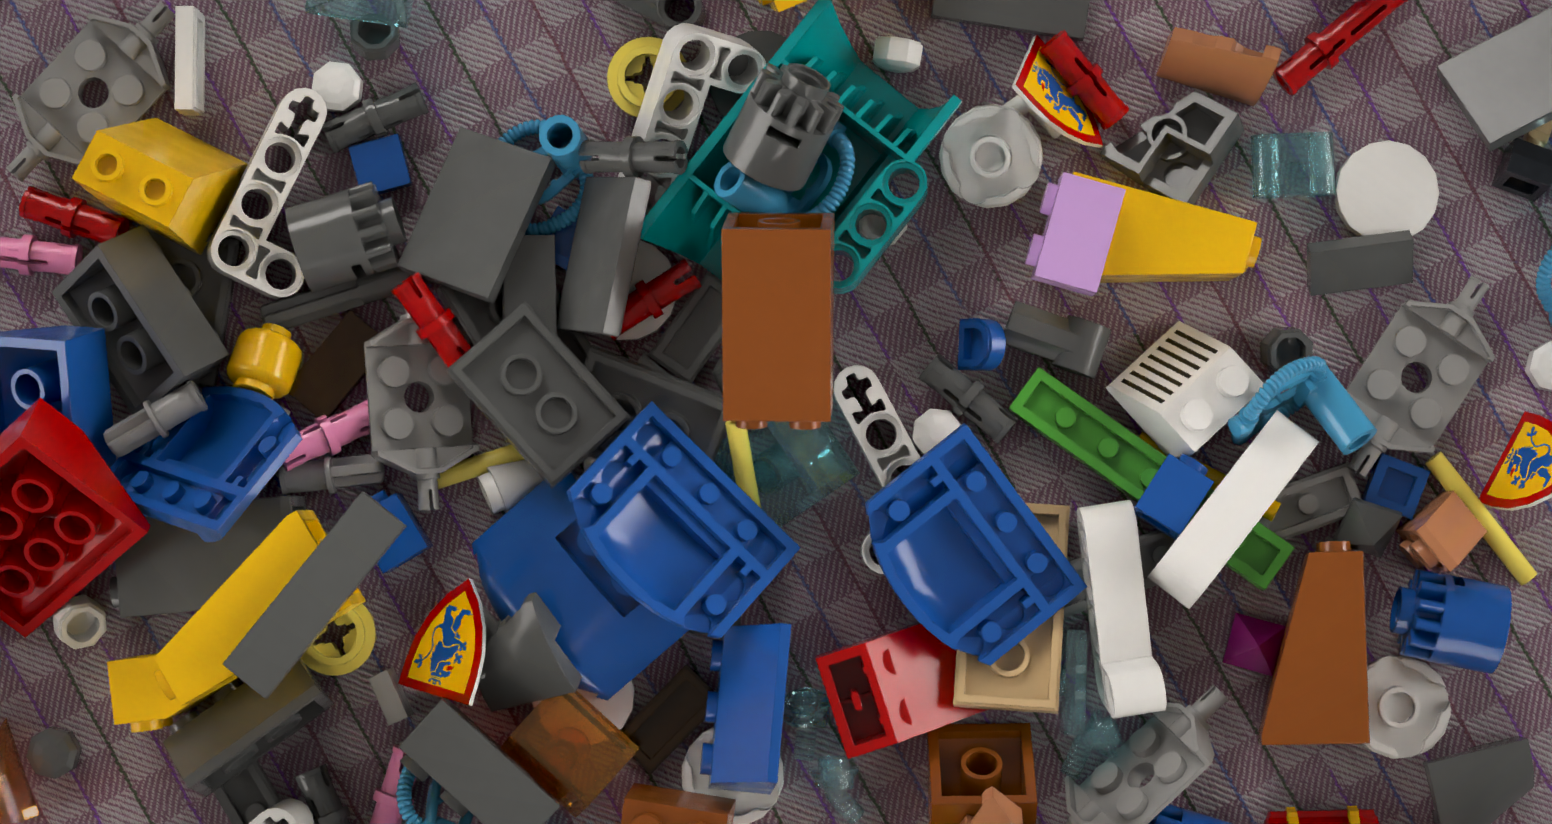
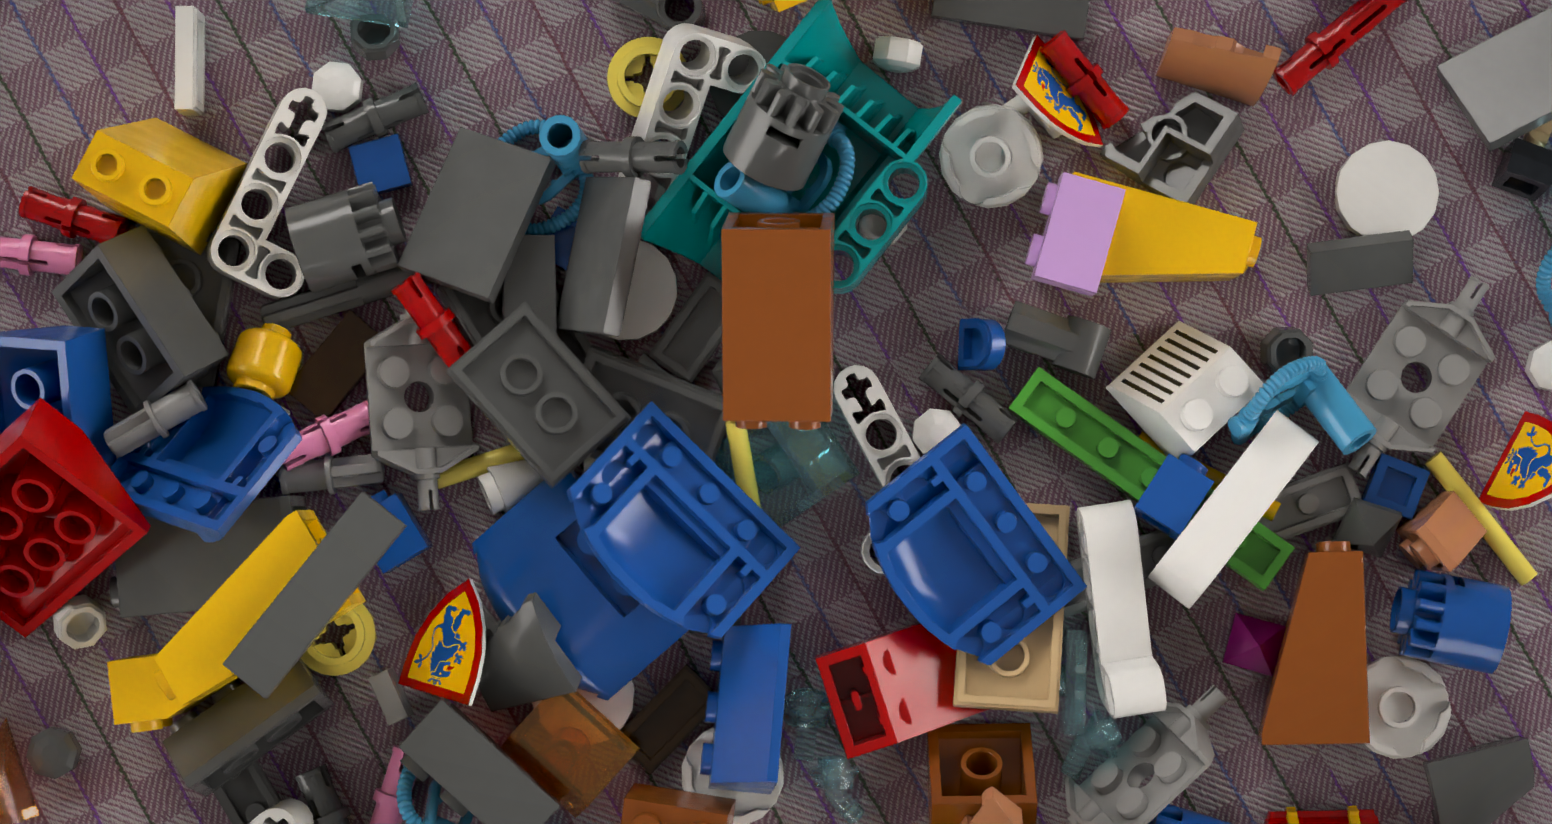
light grey plate [6,1,175,182] -> none
red pin [611,258,702,341] -> none
clear light blue piece [1251,132,1335,199] -> none

